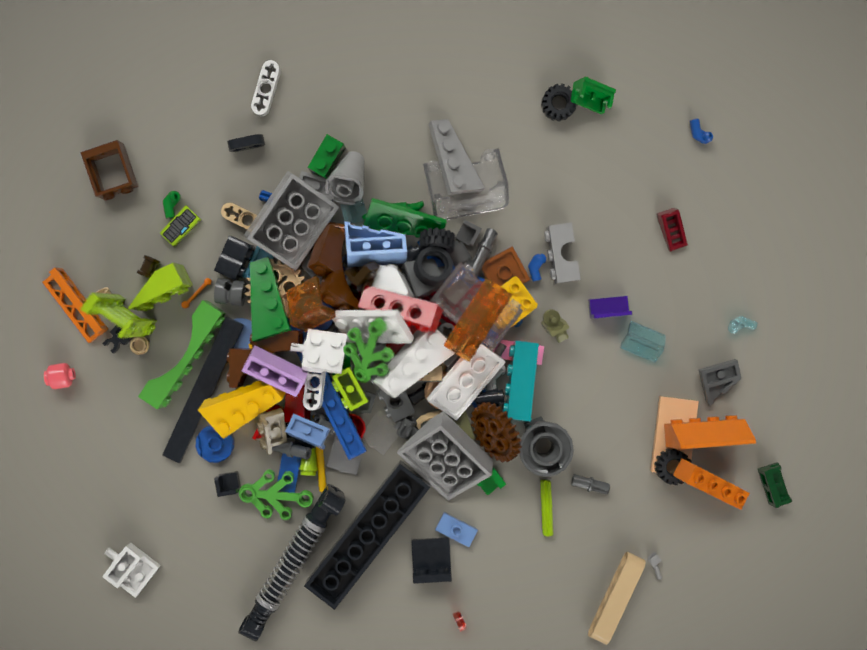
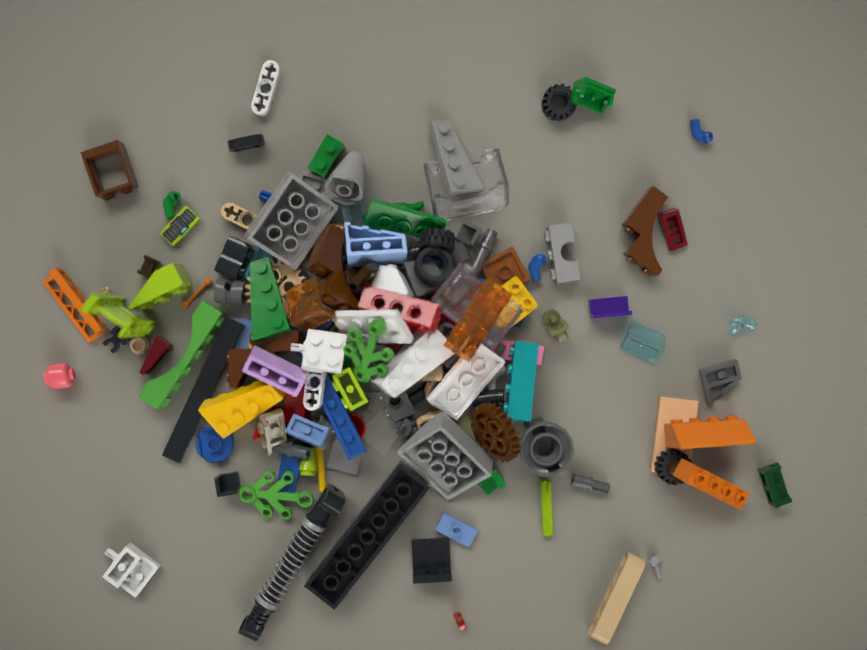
none -> dark red slope [139,336,173,375]
none -> reddish brown arch [621,186,668,277]

